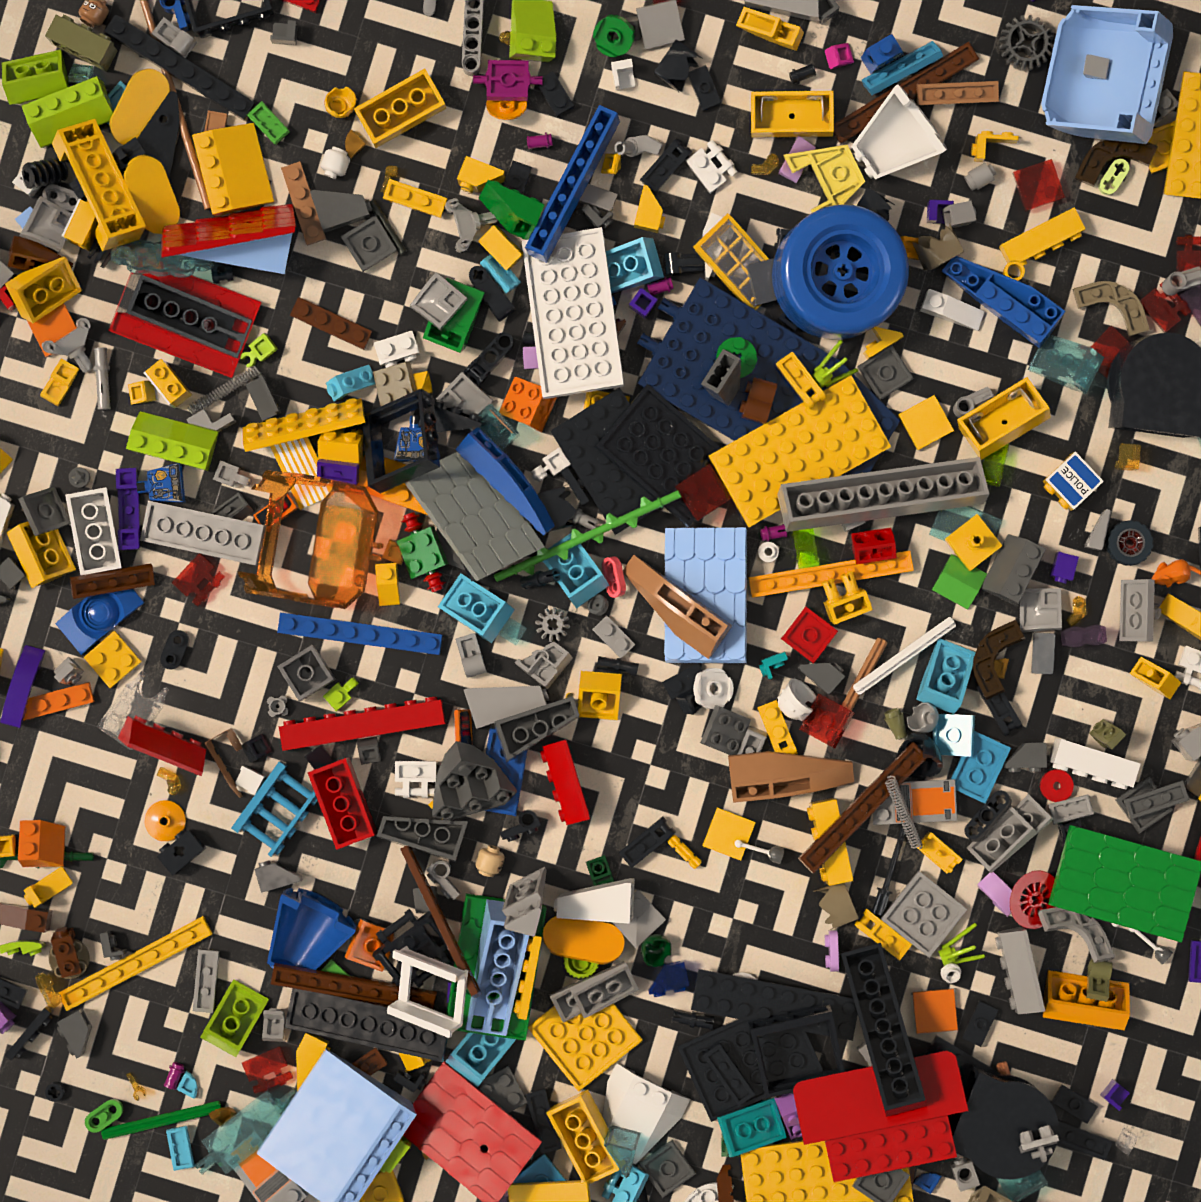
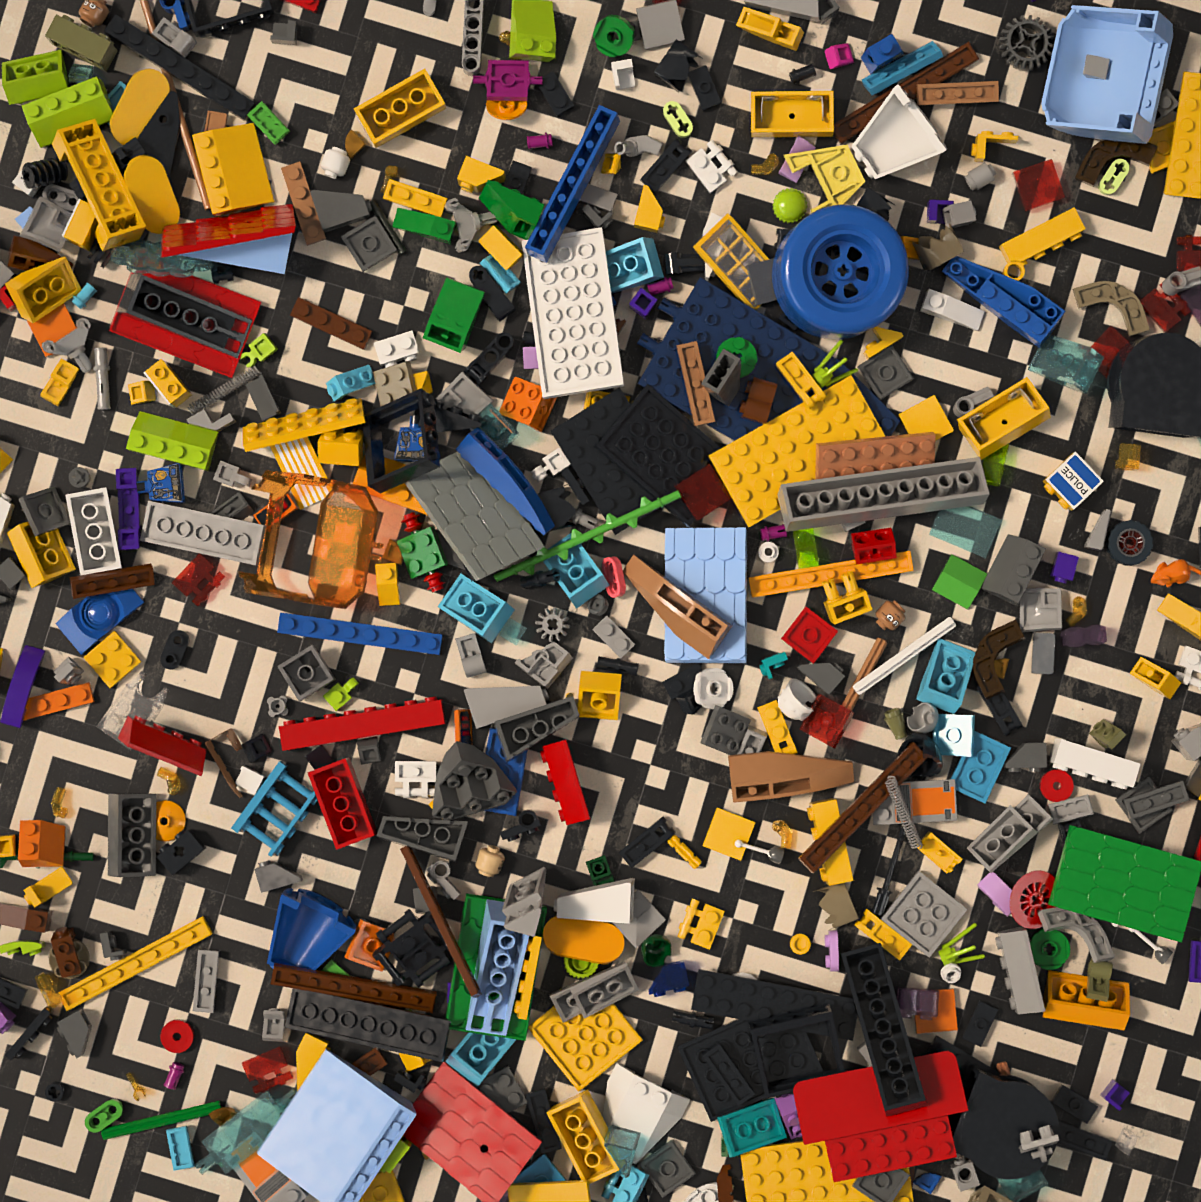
medium azure tile [176,1071,198,1099] -> none
lime slope [200,979,269,1057] -> none
dark purple plate [317,459,359,486] -> none
yellow hair [324,87,357,118] -> none
white piece [387,946,468,1038] -> none
light grey plate [410,272,467,330] -> none
yellow tile [944,514,1002,571] -> none
black beam [964,790,1012,842] -> none
light grey plate [1119,579,1161,642] -> none
none -> clear yellow arm [51,787,68,818]
none -> medium azure pin [72,283,97,309]
none -> dark grey slope [108,793,156,877]
none -> red piece [160,1019,194,1053]
none -> green slope [392,208,456,245]
none -> yellowish green beam [663,101,693,138]
none -> medium nougat plate [676,341,715,426]
none -> yellow plate [677,898,725,950]
none -> lime hat [772,188,808,223]
none -> clear yellow arm [772,820,792,848]
none -> yellow tile [790,933,811,955]
none -> nougat plate [815,432,936,480]
none -> medium nougat head [875,600,906,631]
none -> brick [896,987,939,1020]
none -> green plate [1029,929,1070,970]

